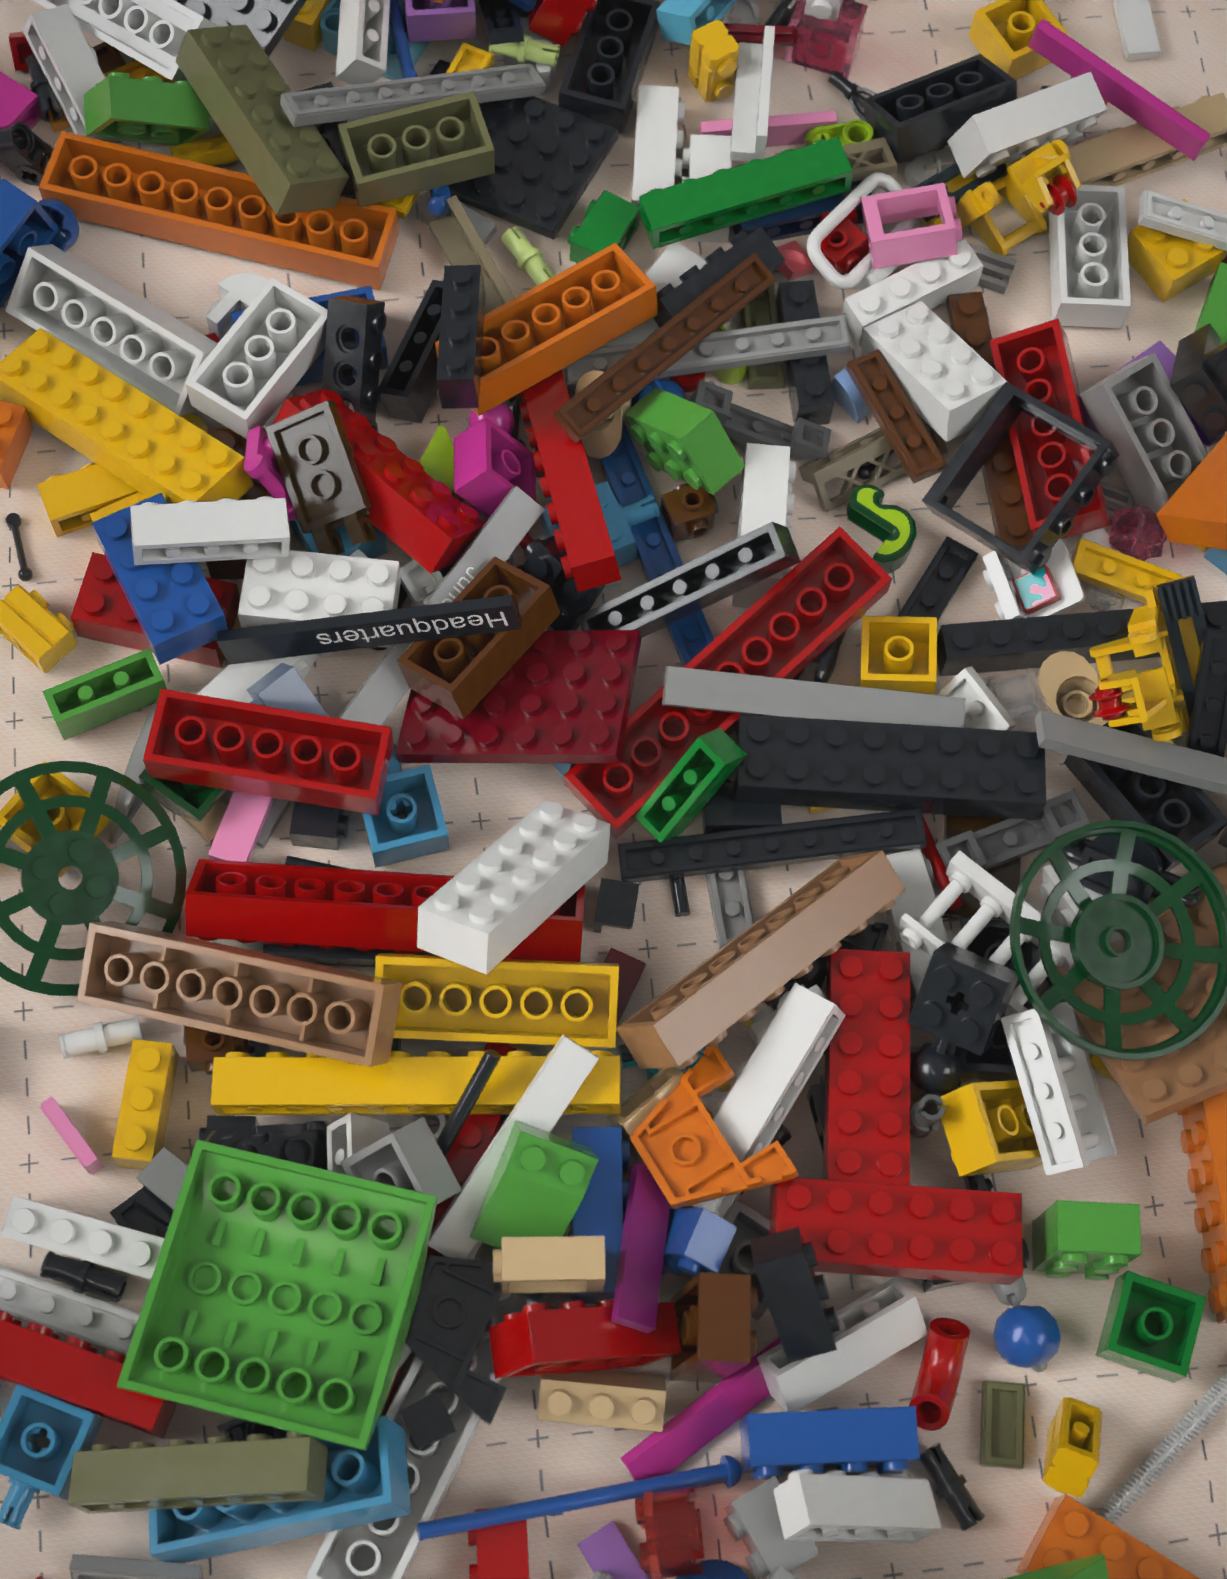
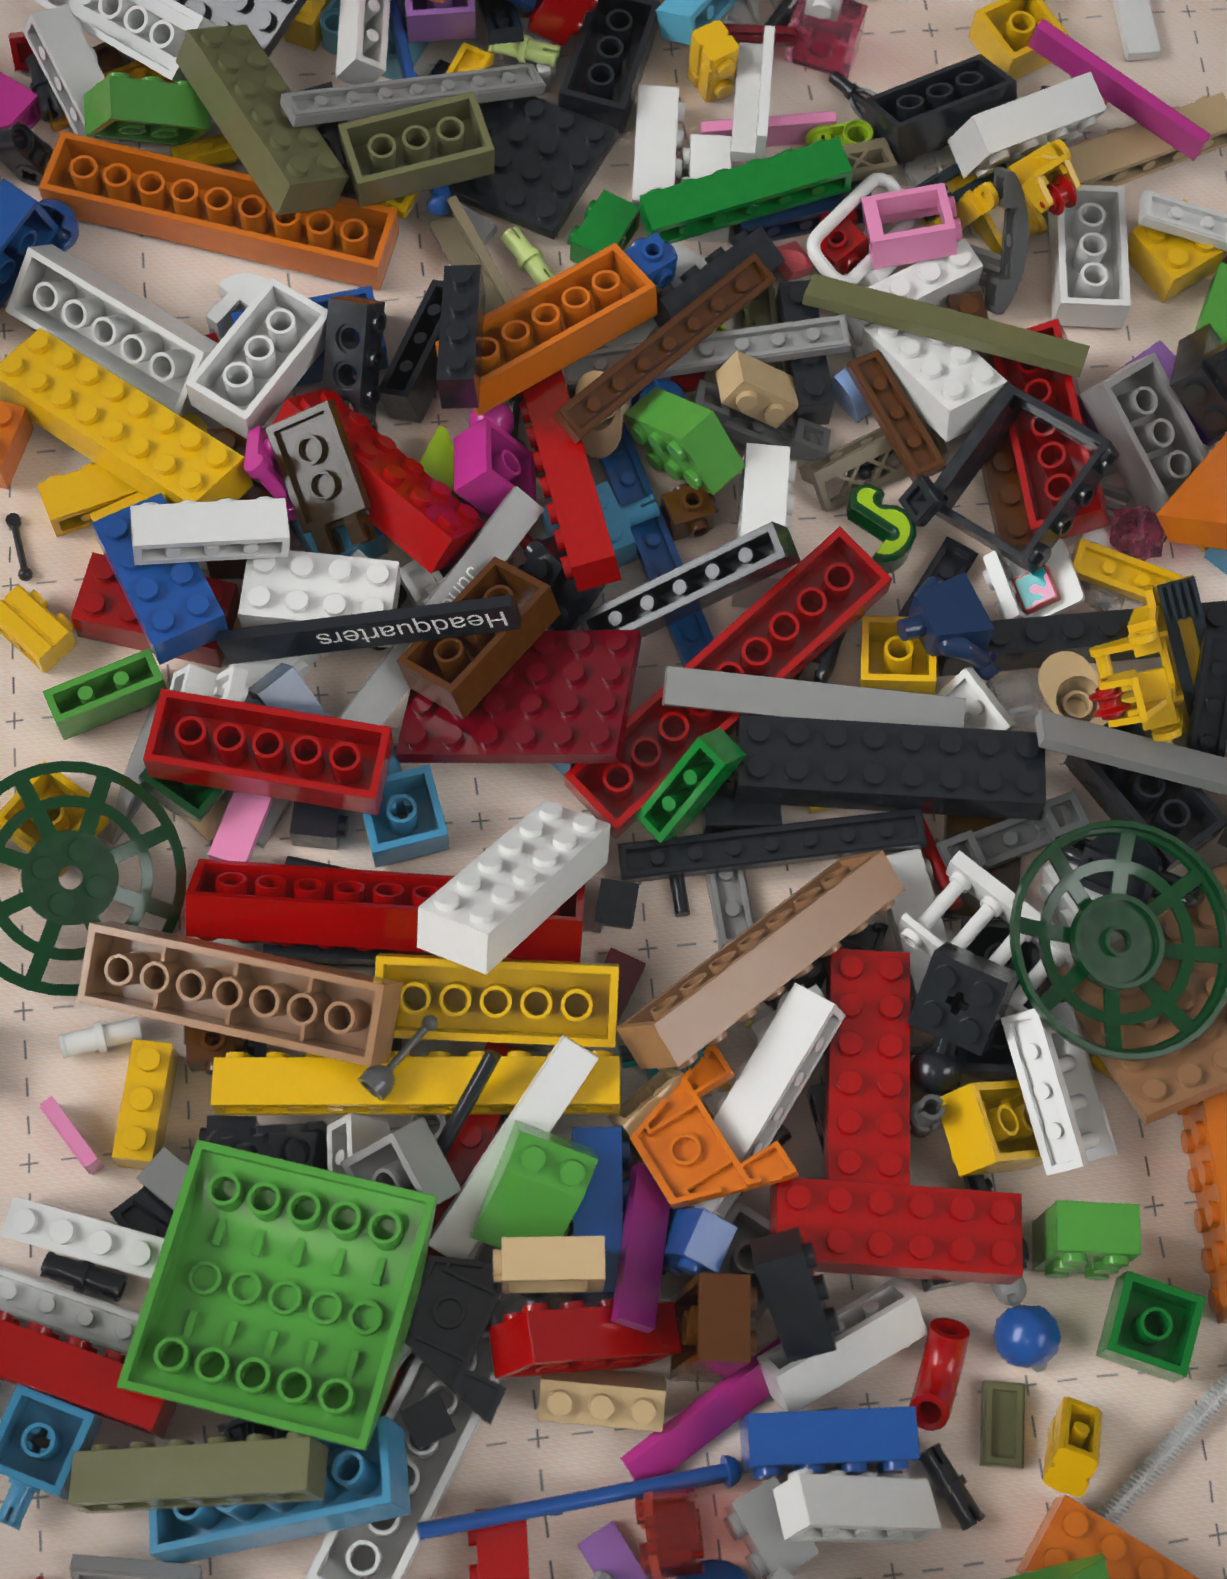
none -> white brick [170,664,248,702]
none -> dark grey hinge [358,1015,438,1101]
none -> blue brick [624,232,678,289]
none -> tan brick [715,350,799,429]
none -> olive tile [802,273,1090,378]
none -> dark blue torso [897,573,1002,681]
none -> black tile [898,475,946,527]
none -> dark grey slope [984,167,1029,315]

